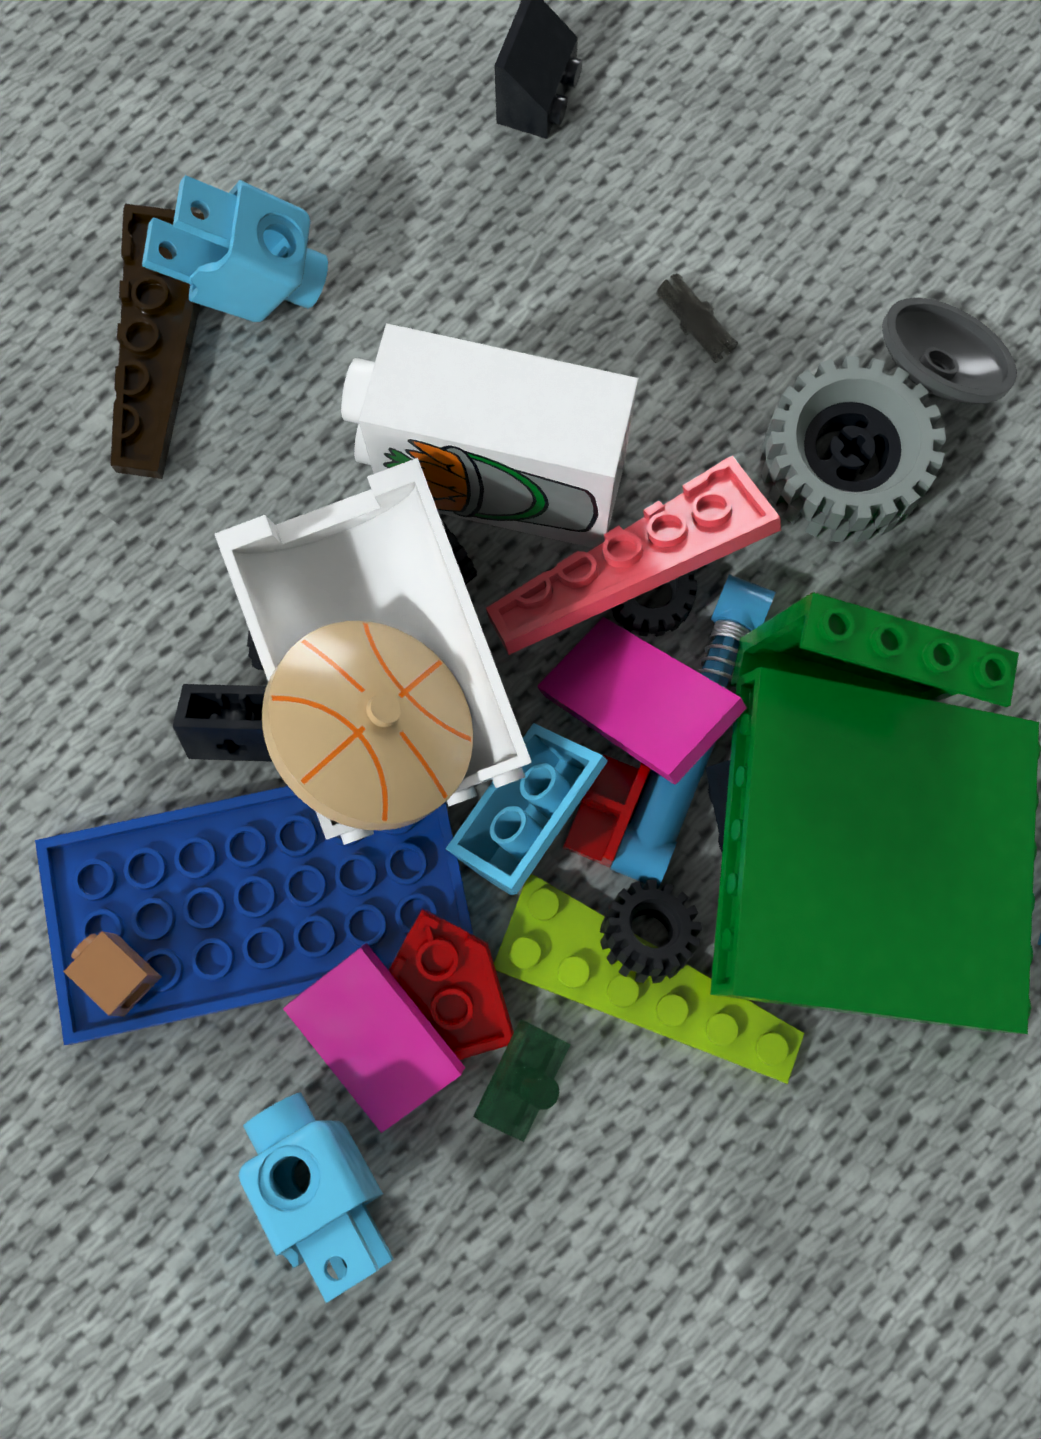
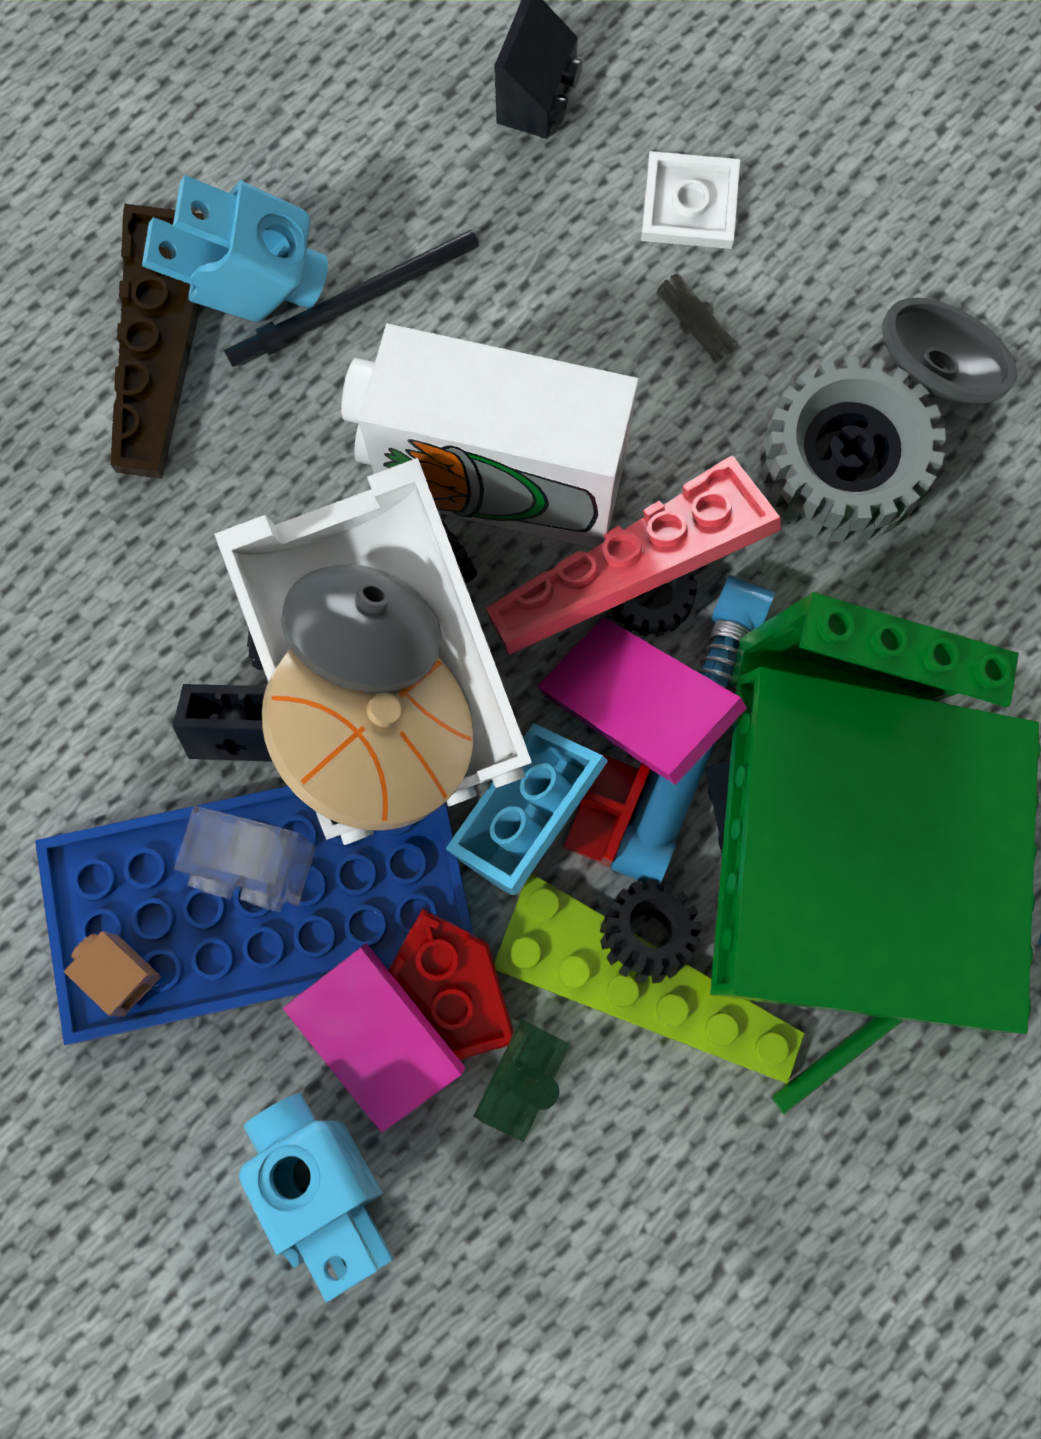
none -> clear brick [174,806,316,912]
none -> black bar [224,229,479,368]
none -> dark grey dish [281,565,441,693]
none -> white tile [641,151,740,249]
none -> green bar [771,1016,904,1115]

